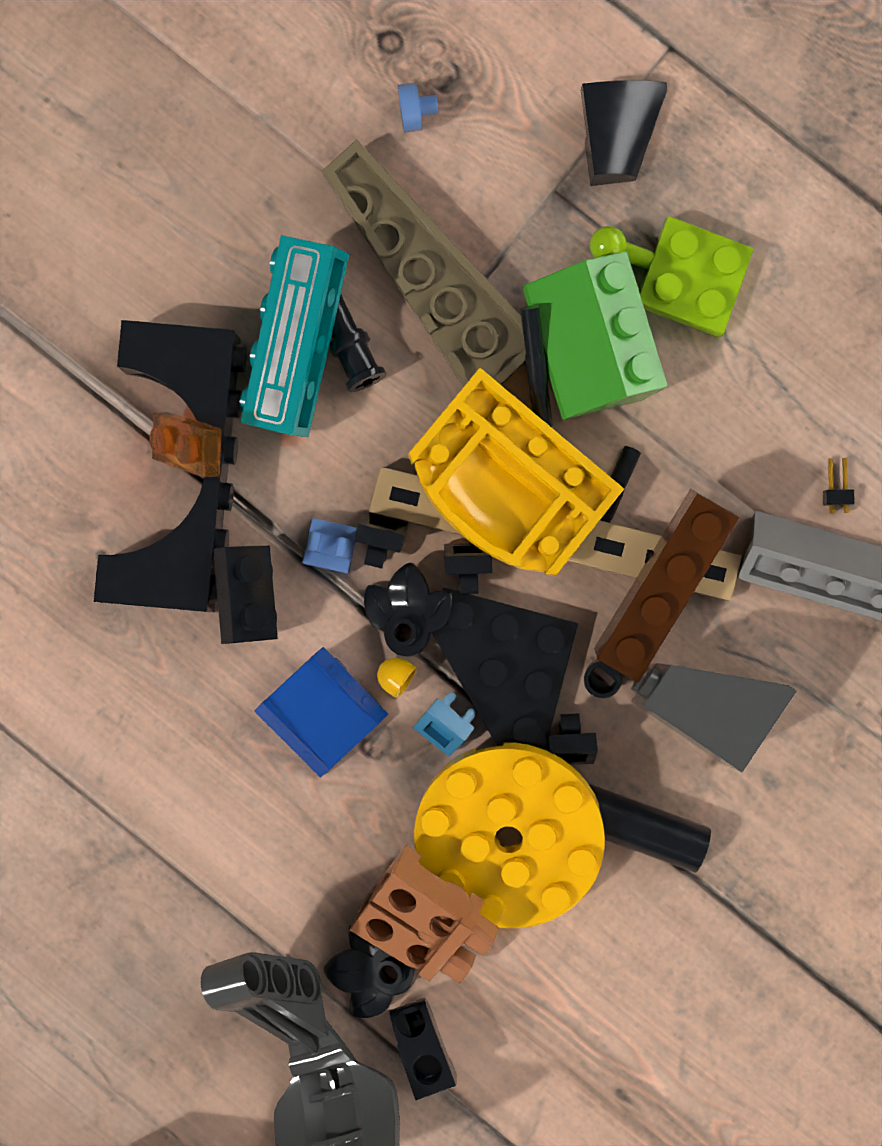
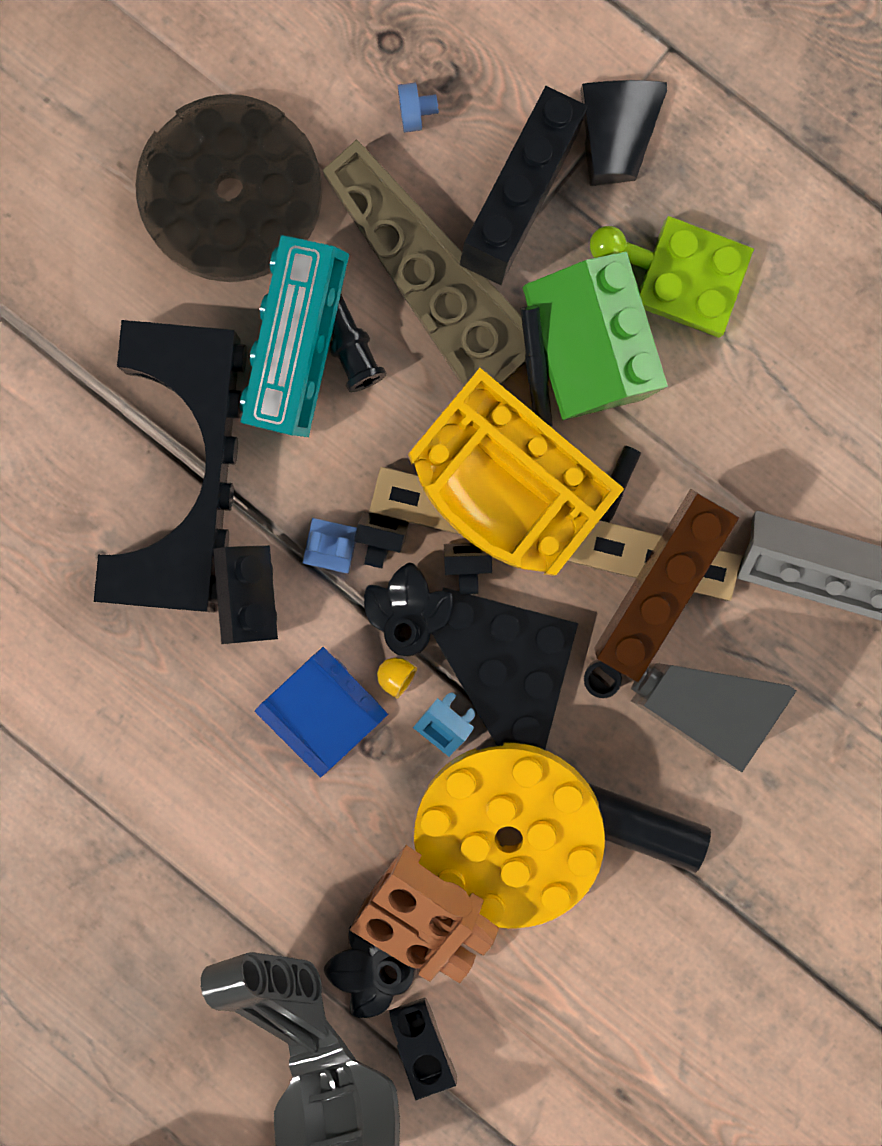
clear orange plate [149,412,222,477] -> none
black tile [546,713,598,765] -> none
piece [823,458,855,514] -> none
none -> clear smoke plate [135,94,322,282]
none -> black brick [460,86,588,285]

